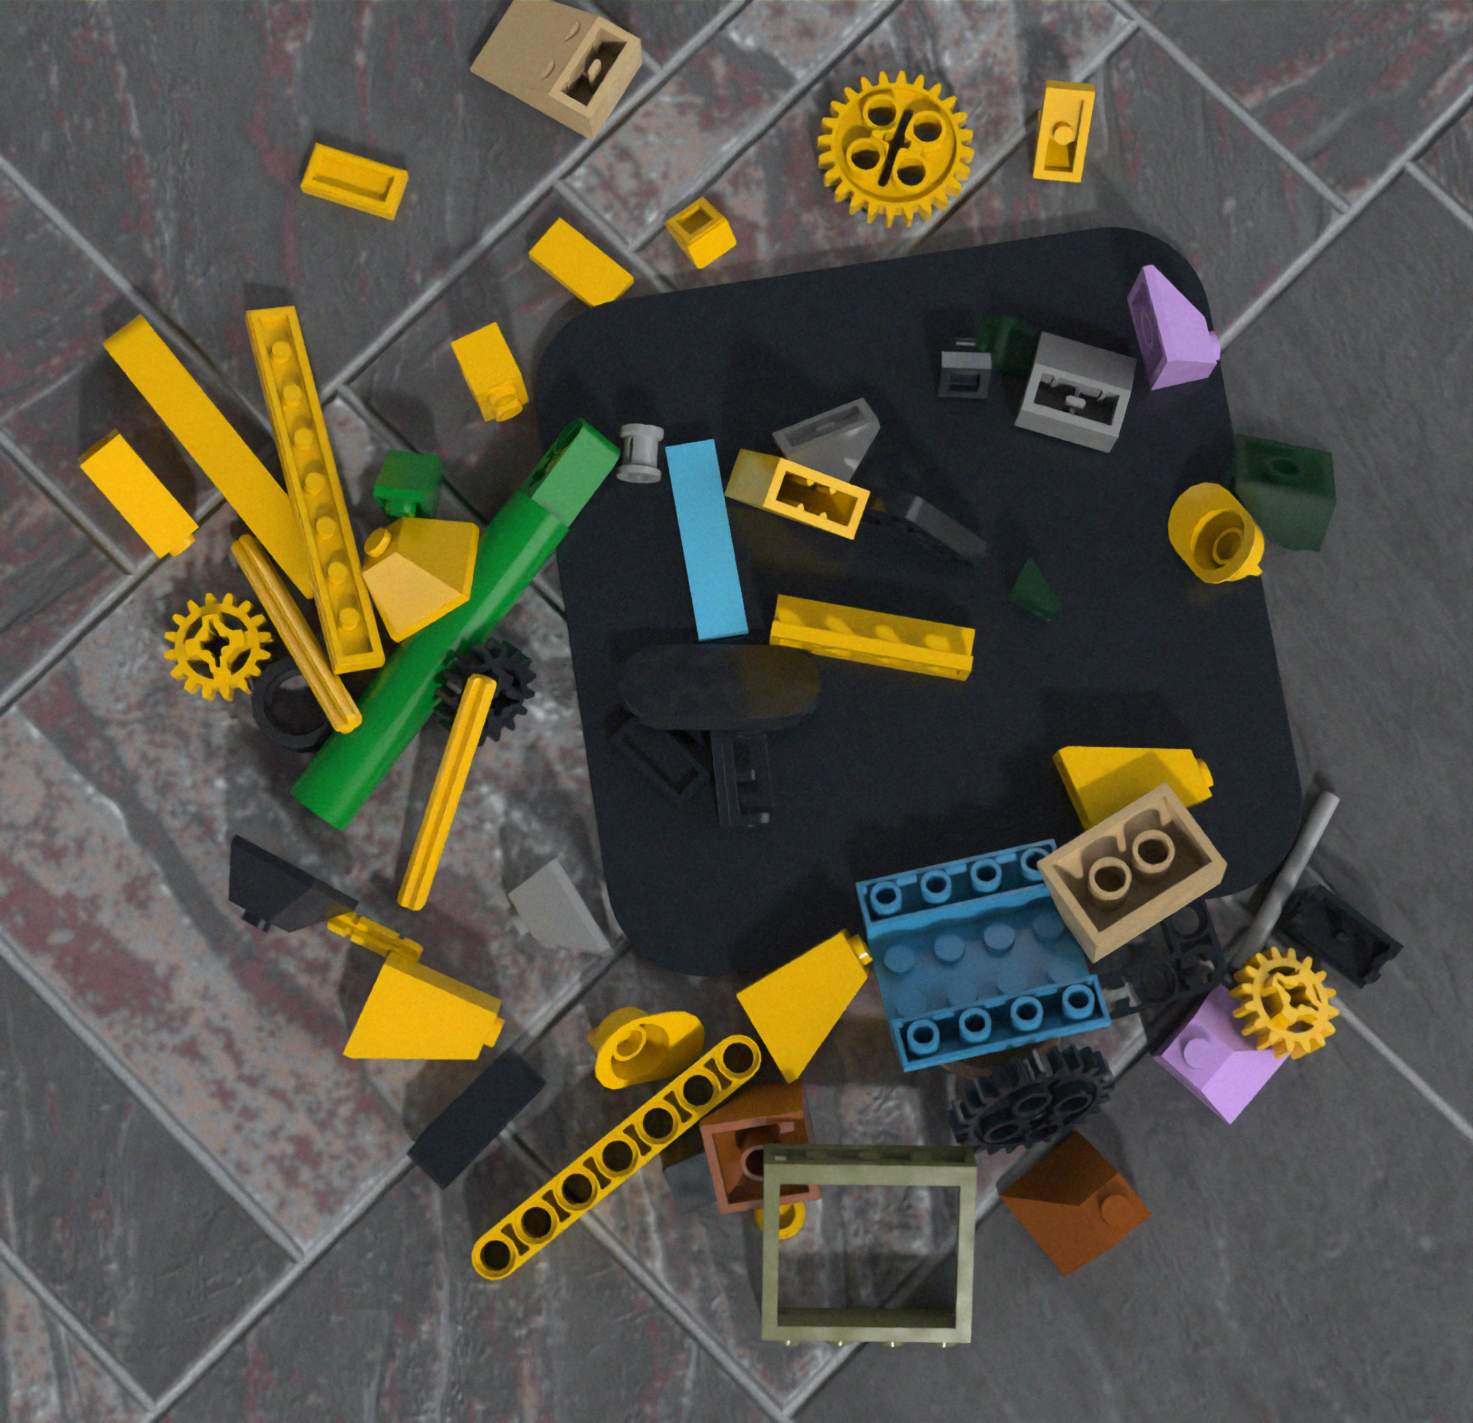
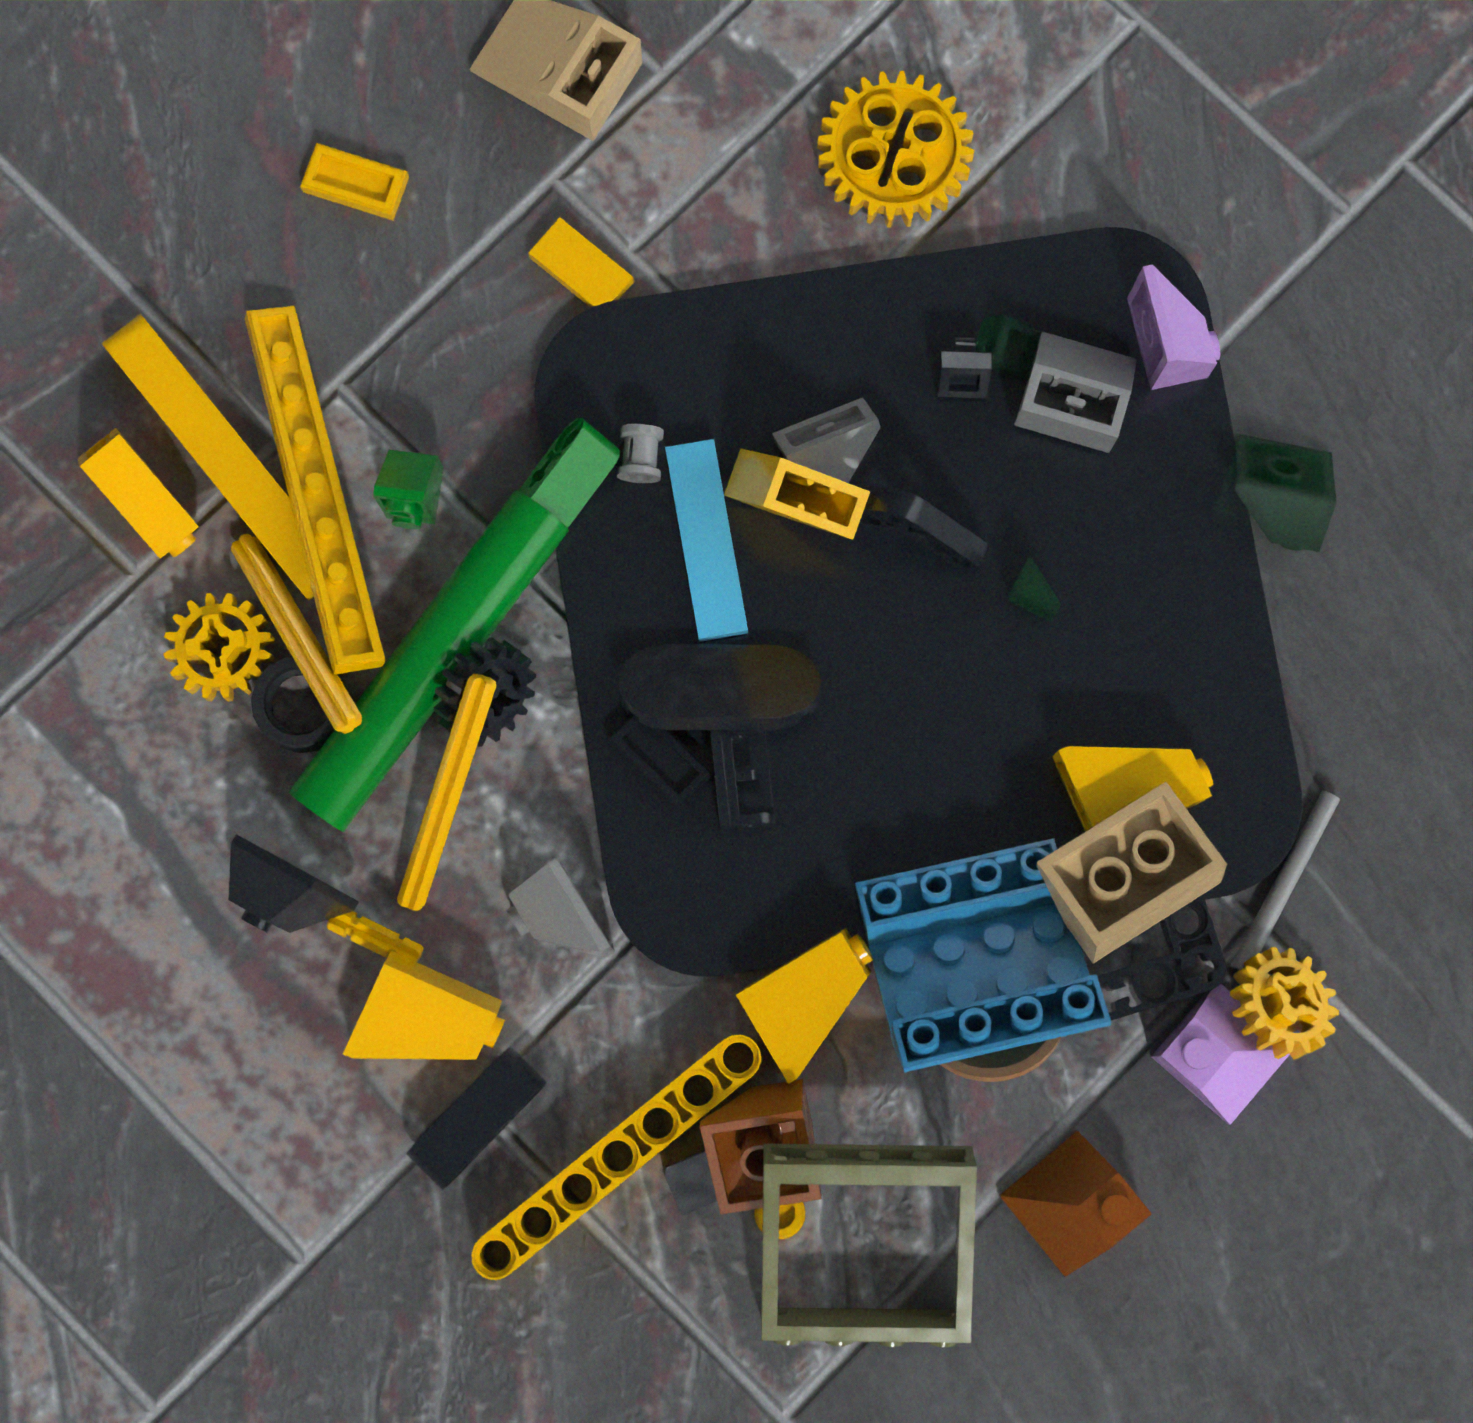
yellow slope [361,517,480,643] -> none
yellow brick [450,322,529,422] -> none
yellow piece [588,1006,705,1090] -> none
yellow slope [664,196,736,269] -> none
yellow fence [770,594,975,681] -> none
black gear [947,1044,1115,1155] -> none
yellow slope [1032,80,1095,183] -> none
yellow piece [1168,482,1265,584] -> none
black hinge [1279,884,1404,989] -> none

